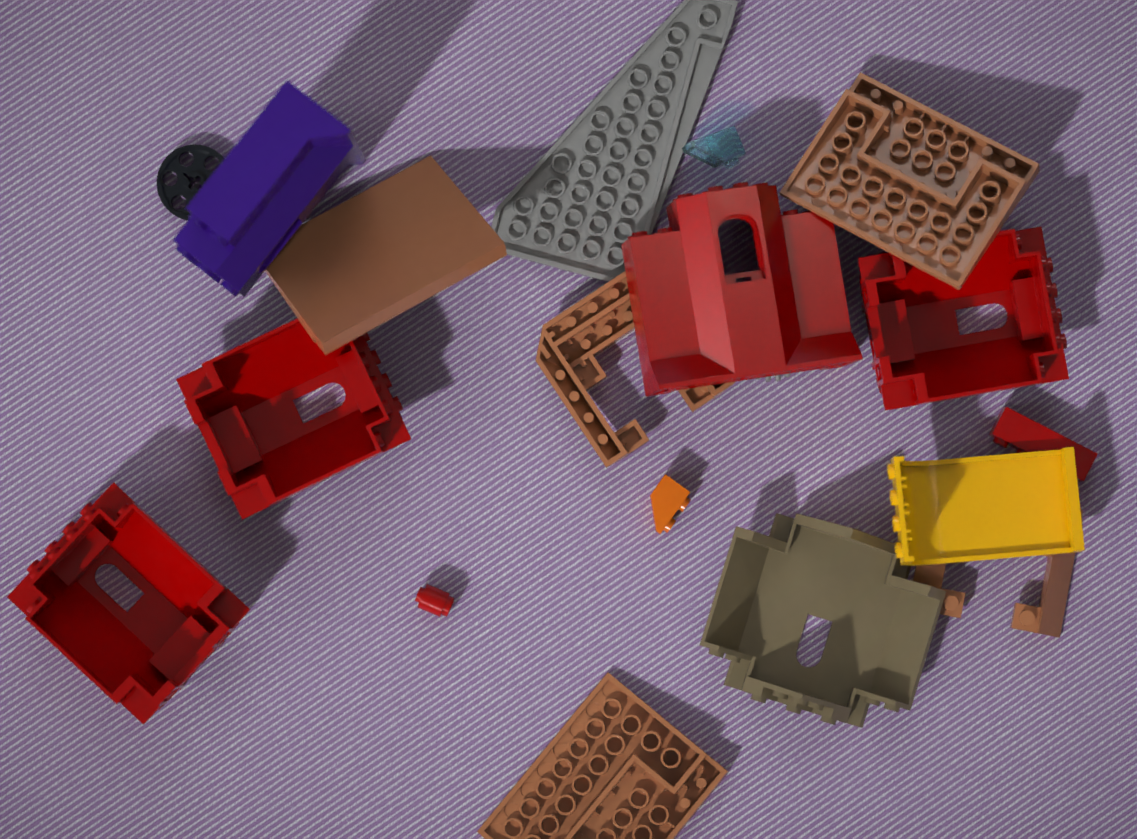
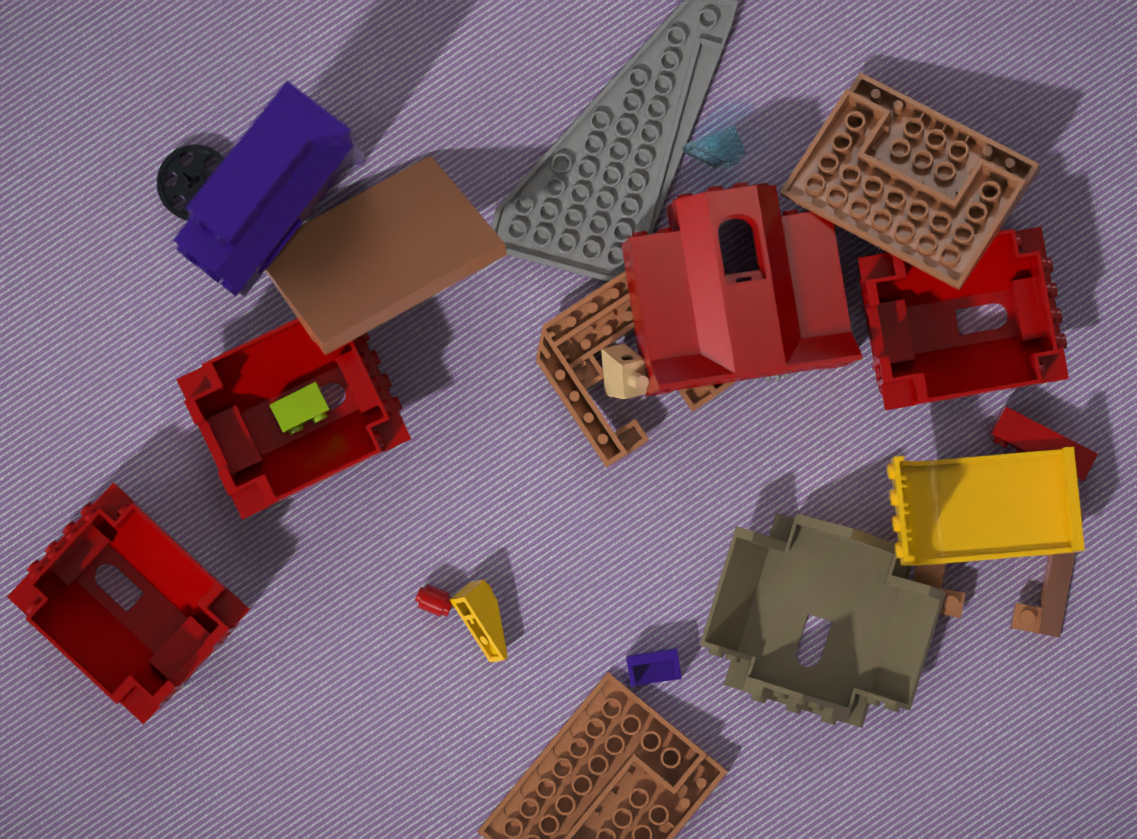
orange slope [650,474,691,534] -> none
none -> lime brick [270,382,330,435]
none -> yellow slope [450,579,508,662]
none -> tan torso [601,343,649,399]
none -> dark purple panel [626,648,682,687]

